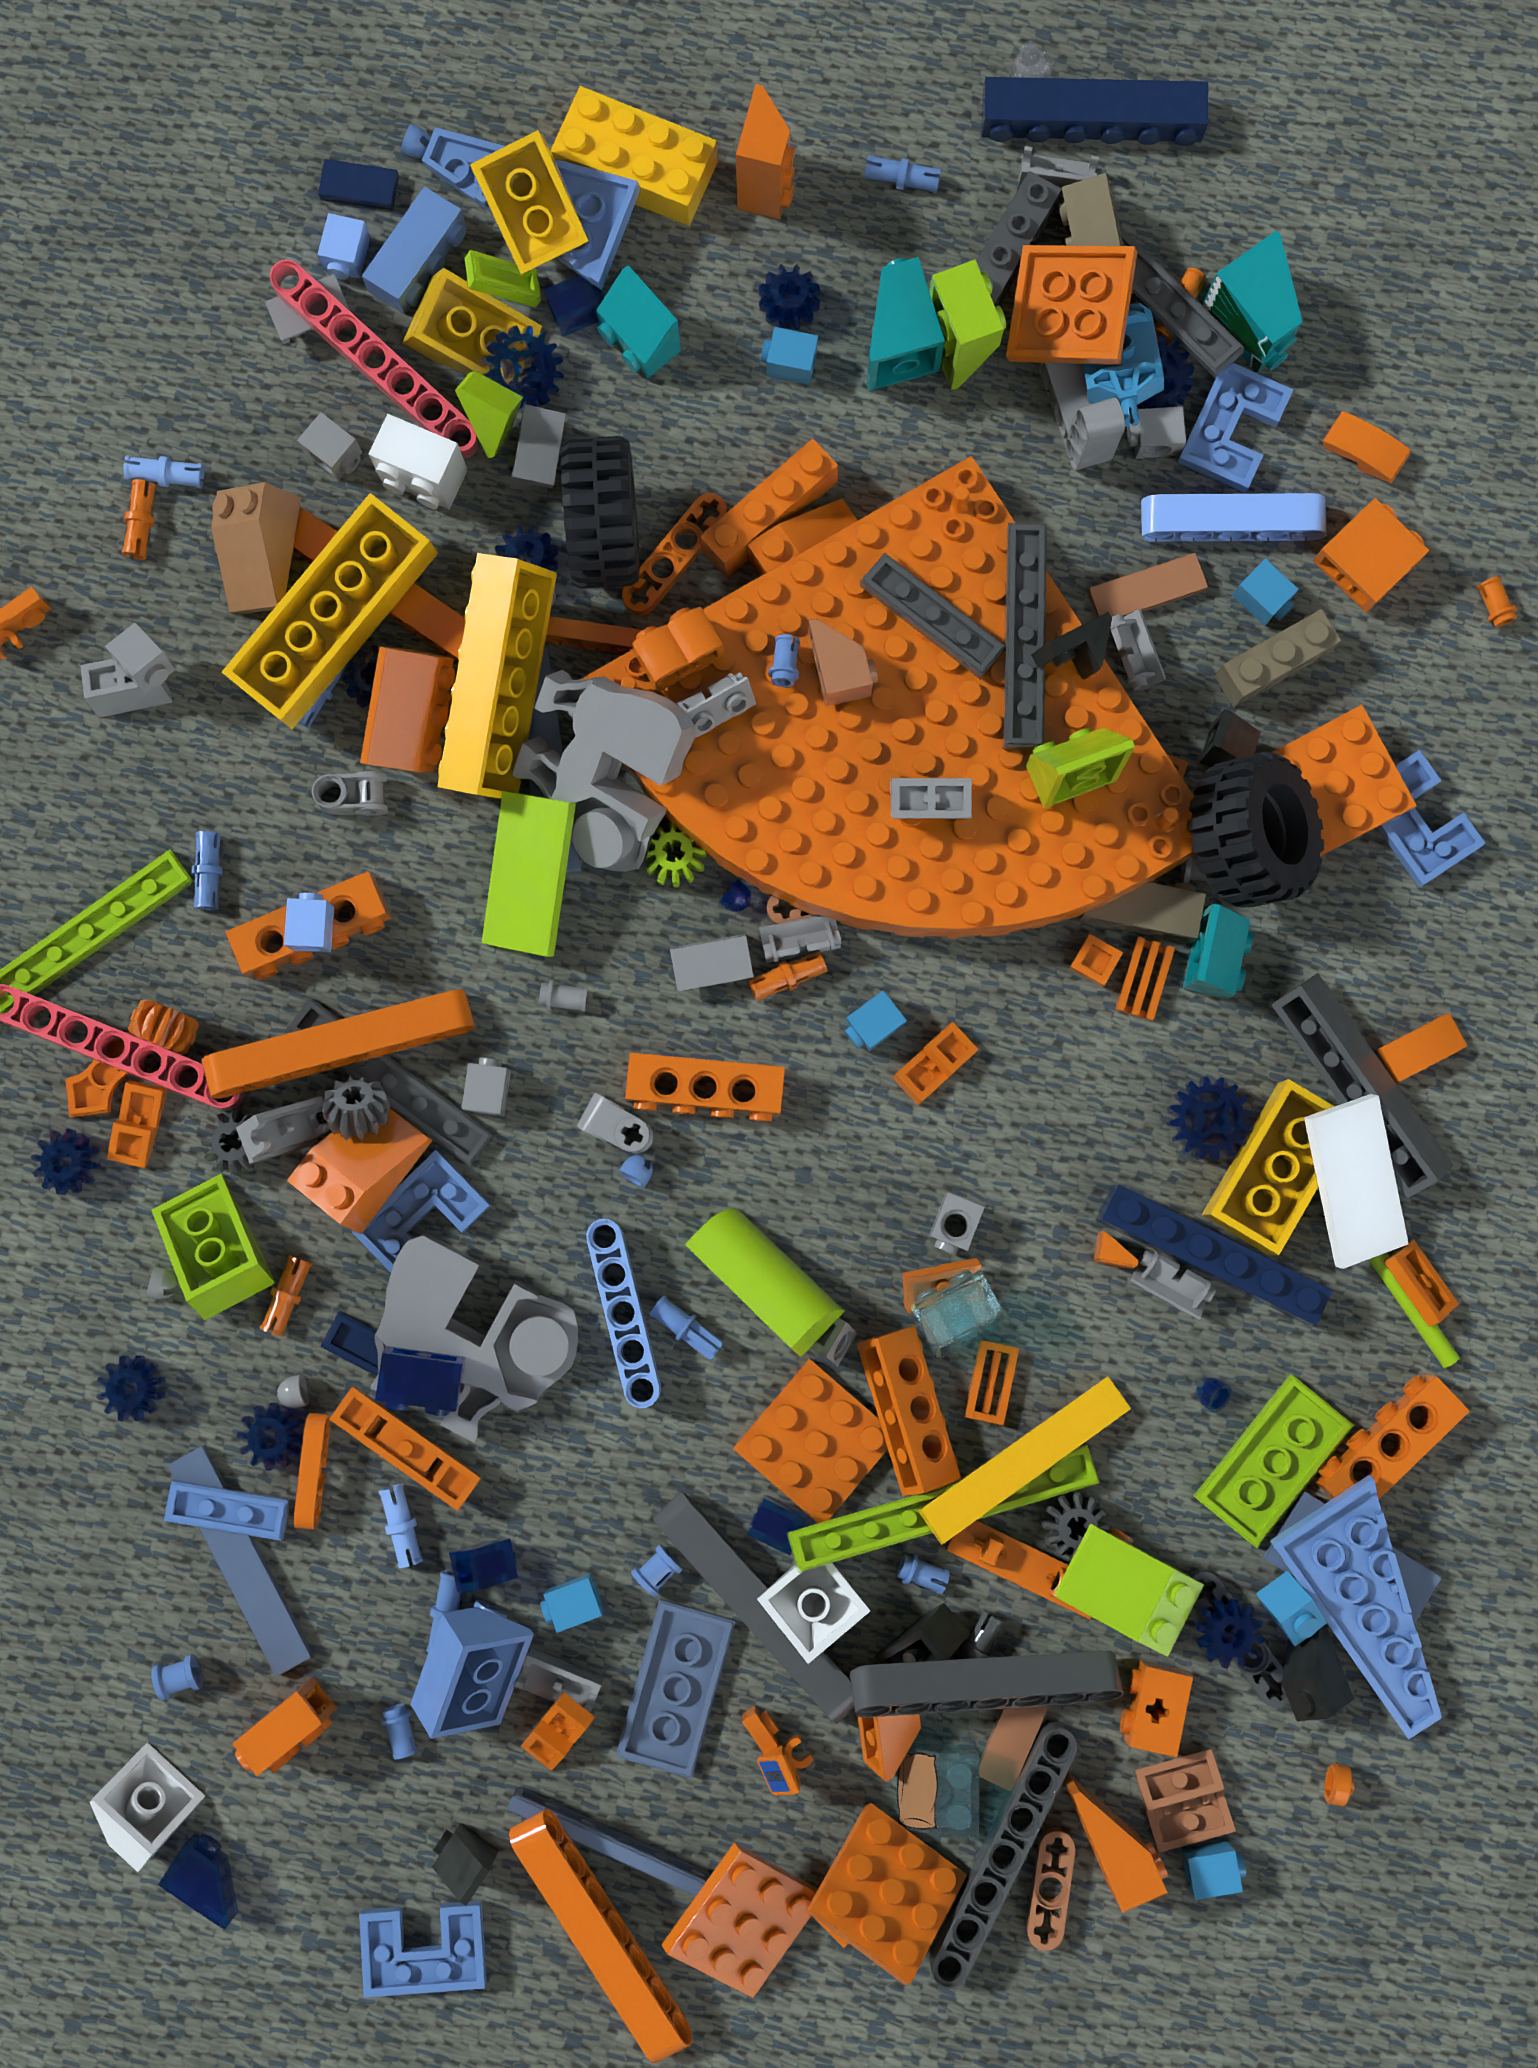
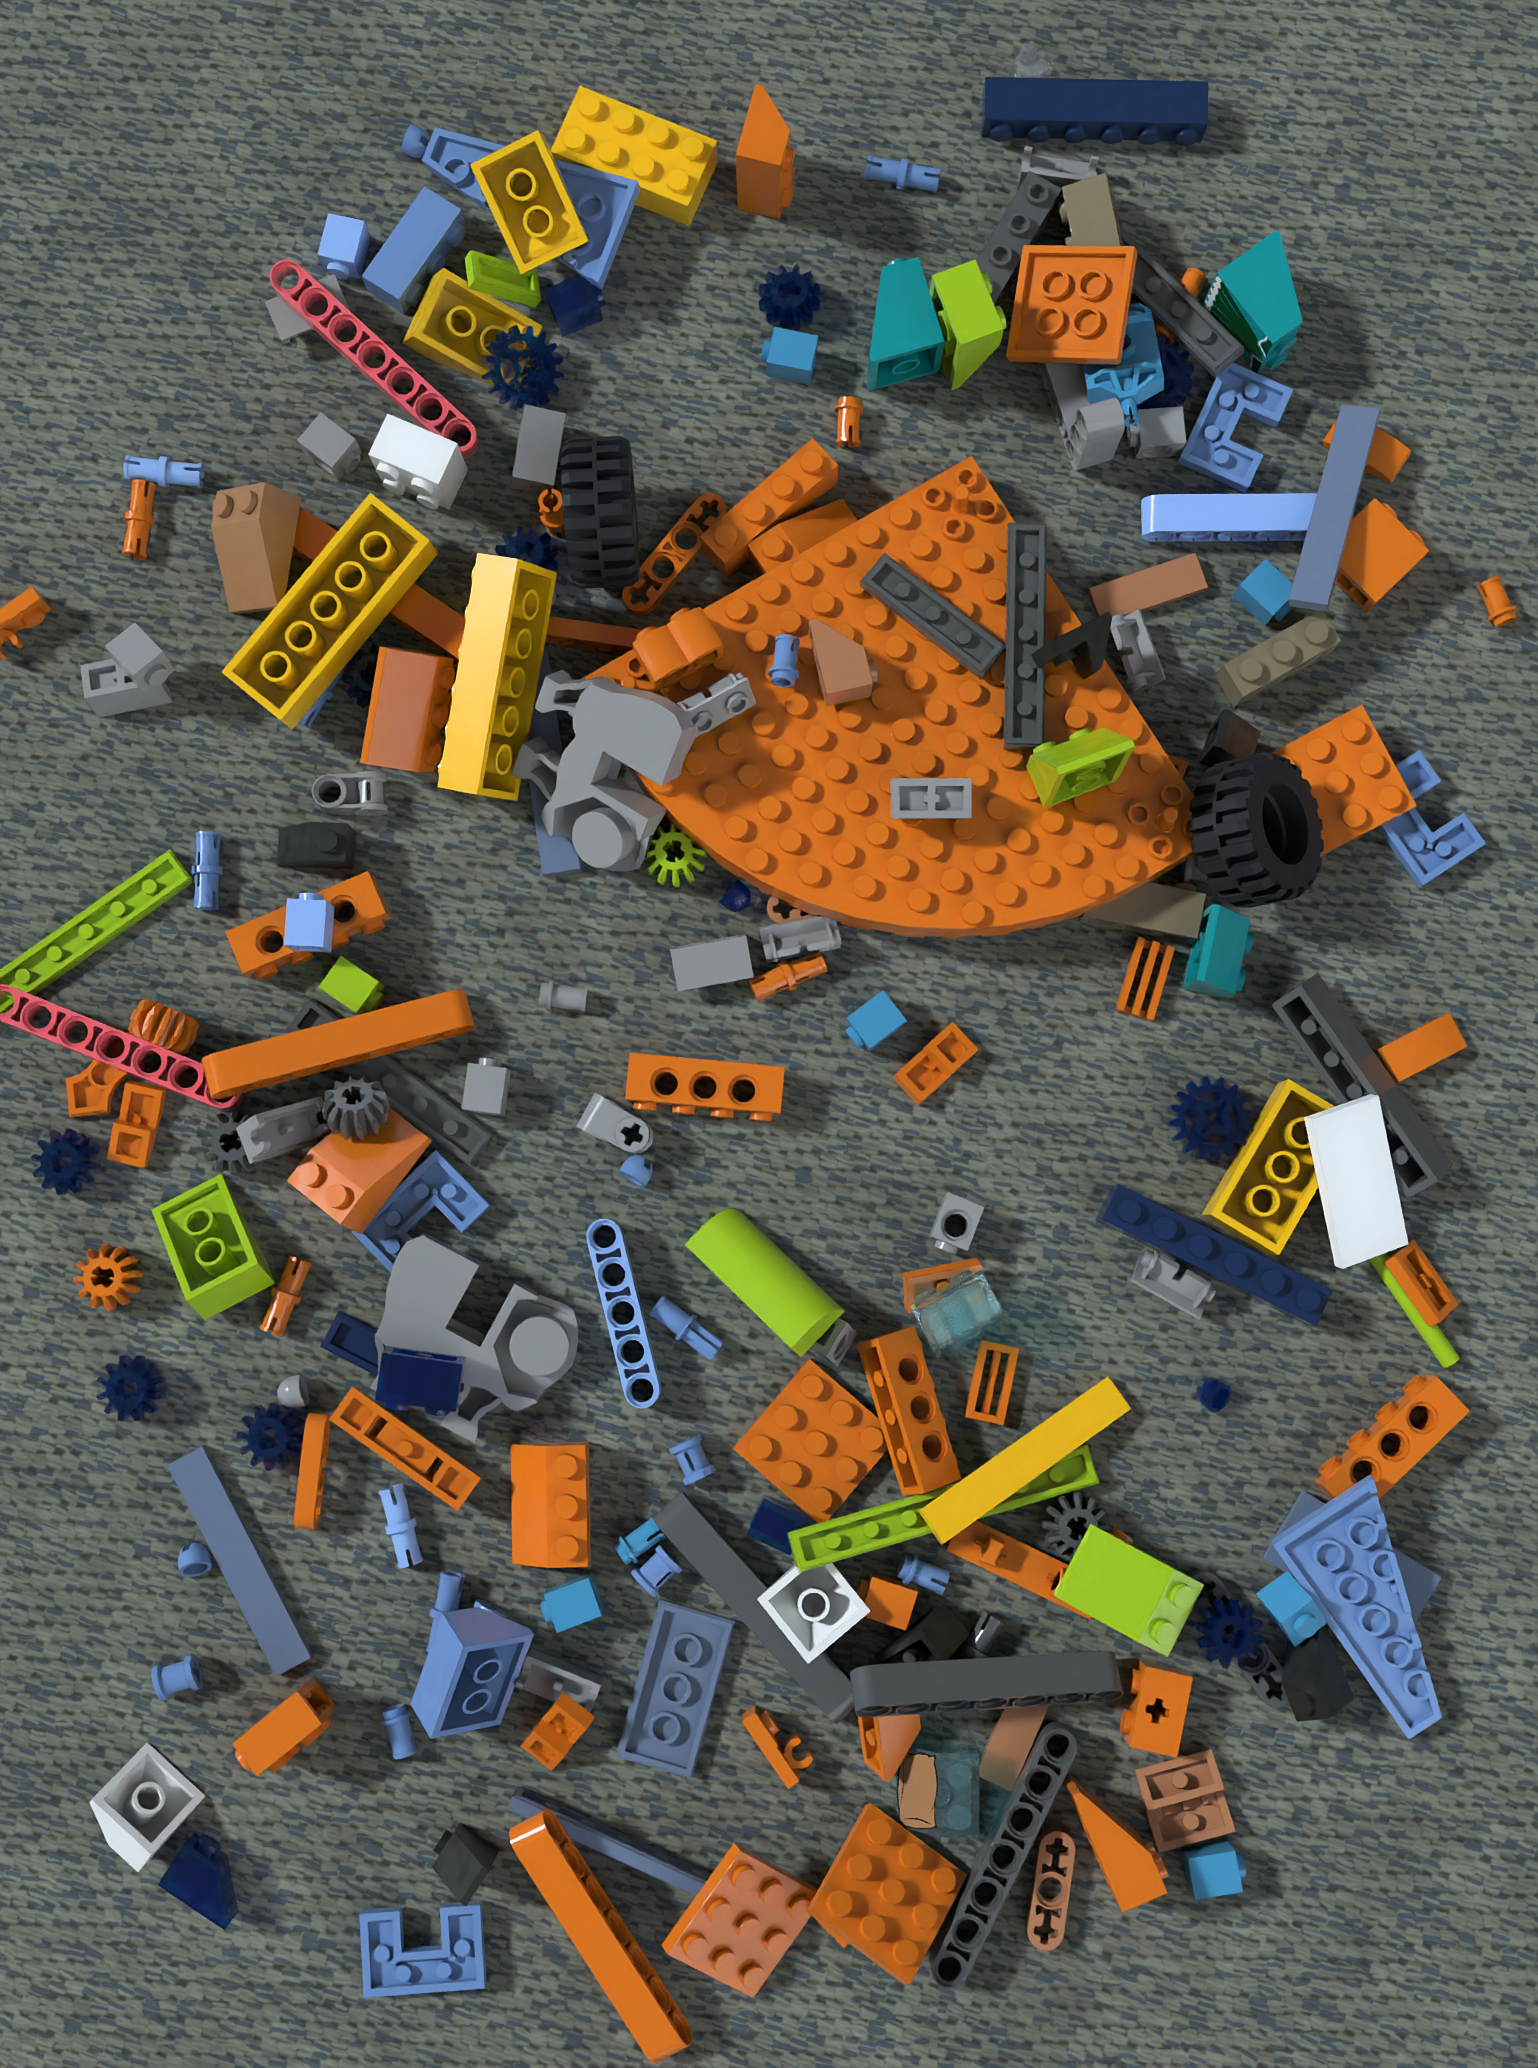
light grey hinge [147,1266,178,1299] -> none
medium blue tile [164,1480,291,1541] -> none
dark blue tile [318,159,399,211] -> none
clear blue brick [449,1538,518,1592] -> none
lime slope [455,371,523,458] -> none
lime tile [482,791,576,957] -> none
teal slope [596,265,681,379] -> none
orange slope [757,1745,801,1796] -> none
orange plate [1069,934,1123,987] -> none
orange slope [1093,1231,1139,1269] -> none
lime tile [1193,1374,1354,1548] -> none
orange tile [1324,1763,1355,1807] -> none
none -> orange gear [73,1244,144,1310]
none -> medium blue hinge [178,1542,212,1577]
none -> pearl dark grey slope [277,822,356,869]
none -> lime brick [319,956,385,1015]
none -> orange slope [510,1441,592,1568]
none -> orange pin [538,489,566,537]
none -> dark azure pin [613,1517,666,1565]
none -> medium blue bush [668,1434,717,1485]
none -> orange pin [834,396,864,447]
none -> orange brick [856,1572,918,1631]
none -> sand blue tile [1289,404,1380,612]

